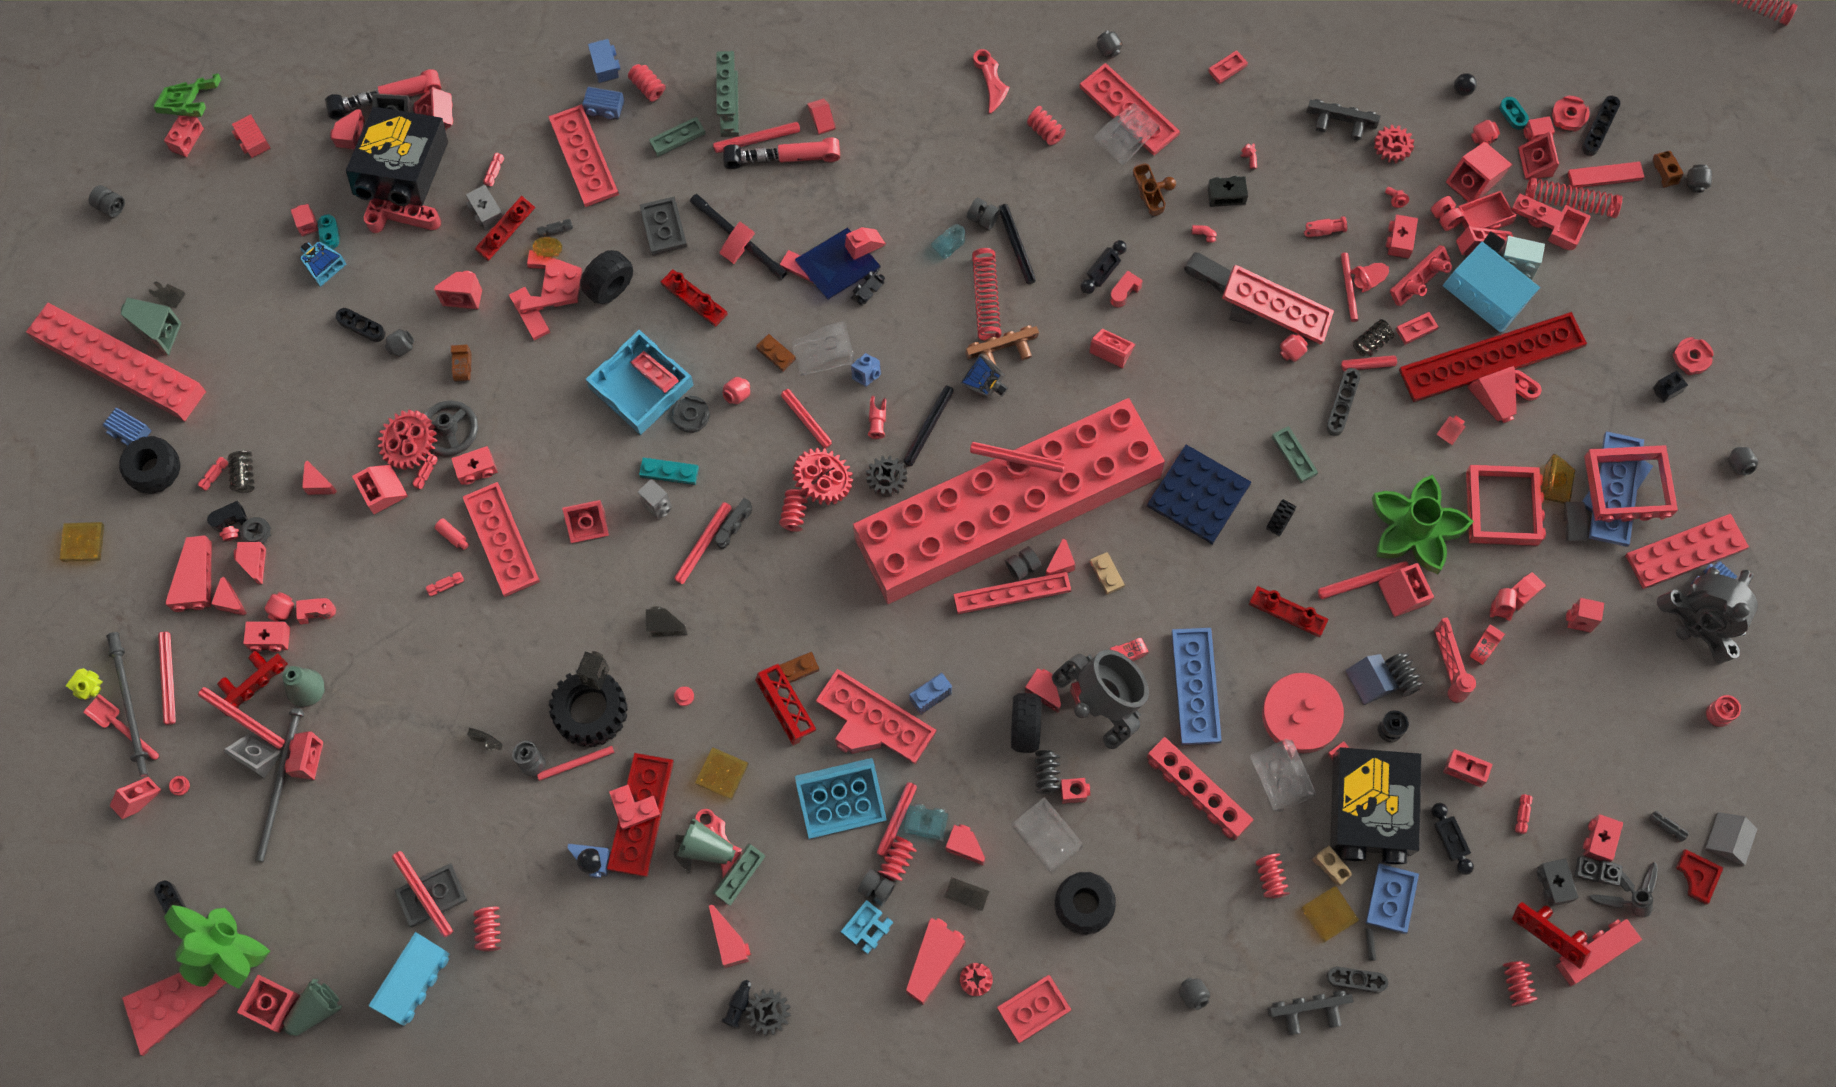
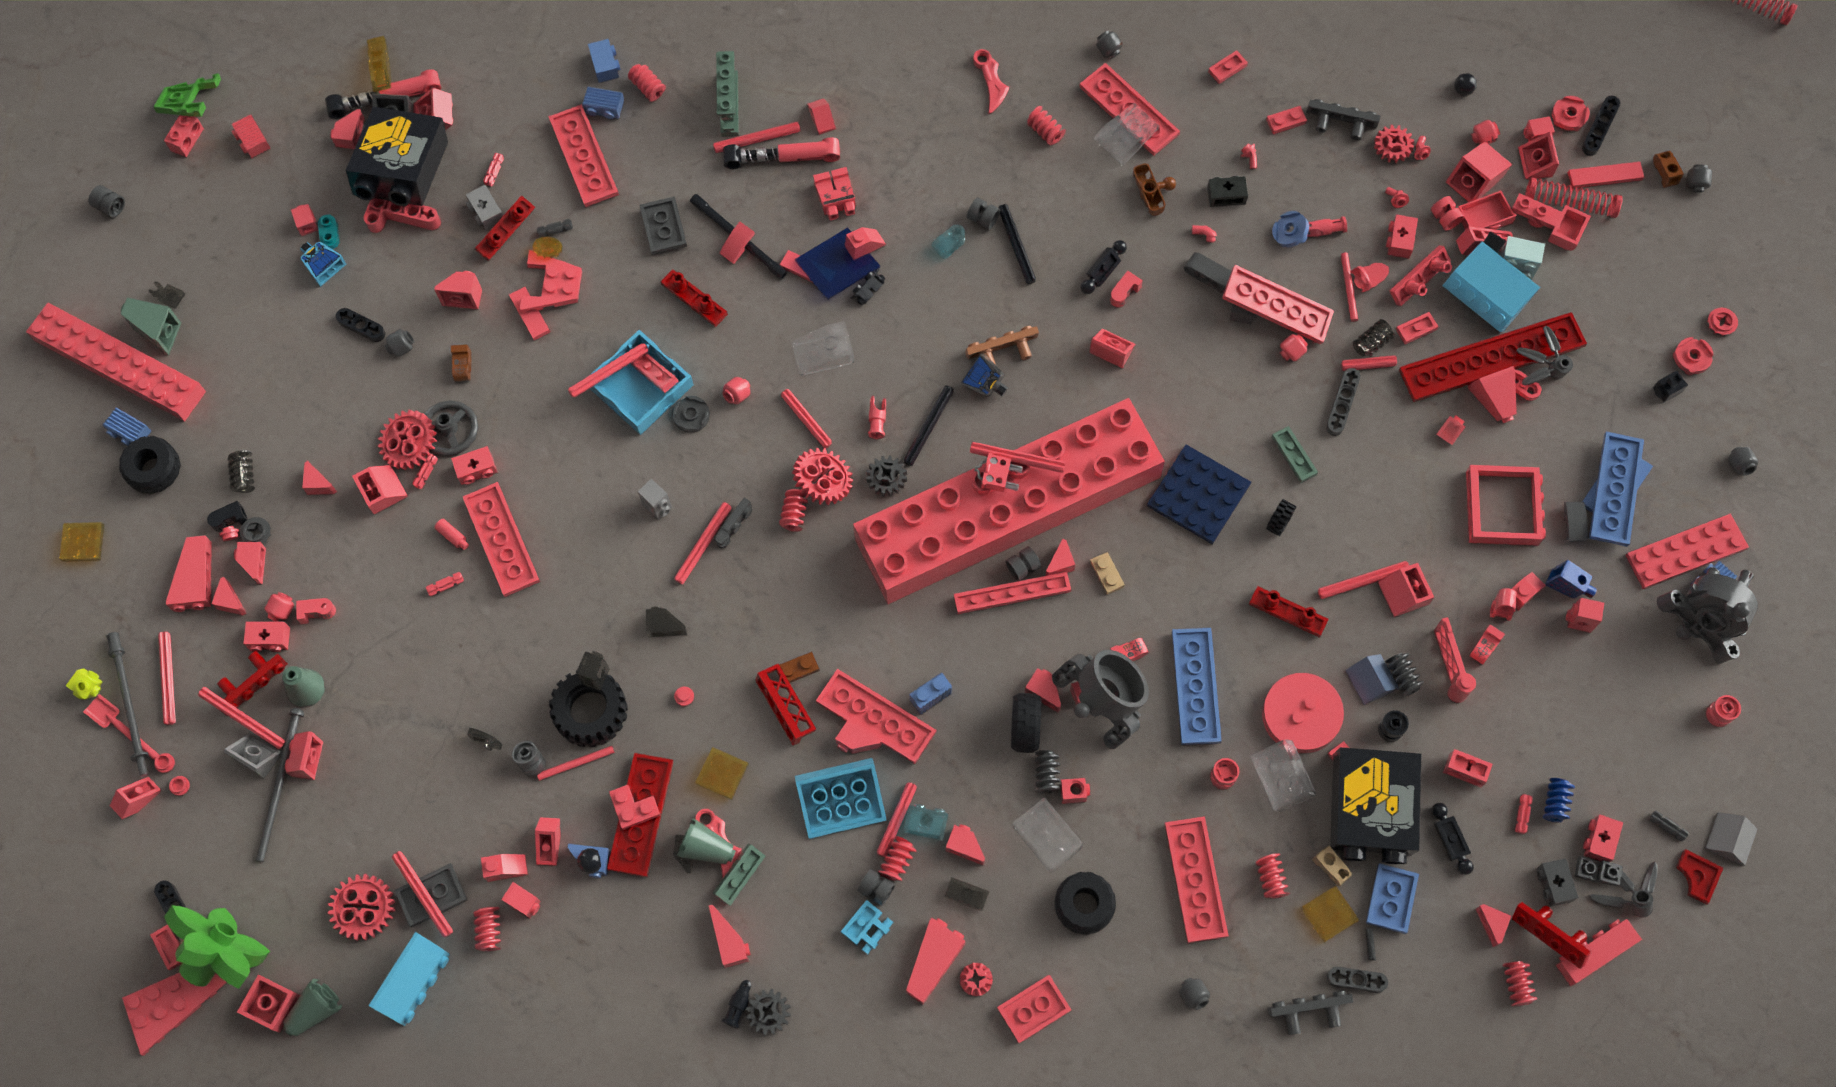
coral axle [198,457,228,491] -> none
coral slope [562,500,609,543] -> none
black tyre [580,250,633,304] -> none
teal plate [639,457,699,485] -> none
sand green plate [649,117,705,157] -> none
dark orange plate [756,334,796,372] -> none
medium blue brick [851,353,881,387] -> none
coral piece [972,248,1001,341] -> none
coral brick [1147,737,1254,840] -> none
bright green plant [1372,475,1474,574] -> none
teal plate [1499,97,1529,130] -> none
clear yellow slope [1541,454,1576,504] -> none
coral window [1584,445,1678,523] -> none
none -> coral tile [150,925,182,970]
none -> coral plate [154,753,175,773]
none -> coral gear [328,874,395,941]
none -> clear yellow slope [367,36,391,92]
none -> coral slope [481,854,528,882]
none -> coral slope [502,882,541,919]
none -> coral slope [535,817,561,866]
none -> coral axle [568,343,649,397]
none -> coral hips [813,167,856,220]
none -> coral piece [974,452,1023,492]
none -> coral plate [1164,816,1229,944]
none -> coral wheel [1210,758,1239,790]
none -> coral plate [1266,106,1307,134]
none -> medium blue plate [1272,211,1309,247]
none -> coral plate [1414,136,1431,160]
none -> coral slope [1476,904,1511,947]
none -> dark grey plant [1516,326,1573,385]
none -> blue piece [1543,778,1575,823]
none -> blue torso [1545,560,1597,599]
none -> coral gear [1707,308,1738,336]

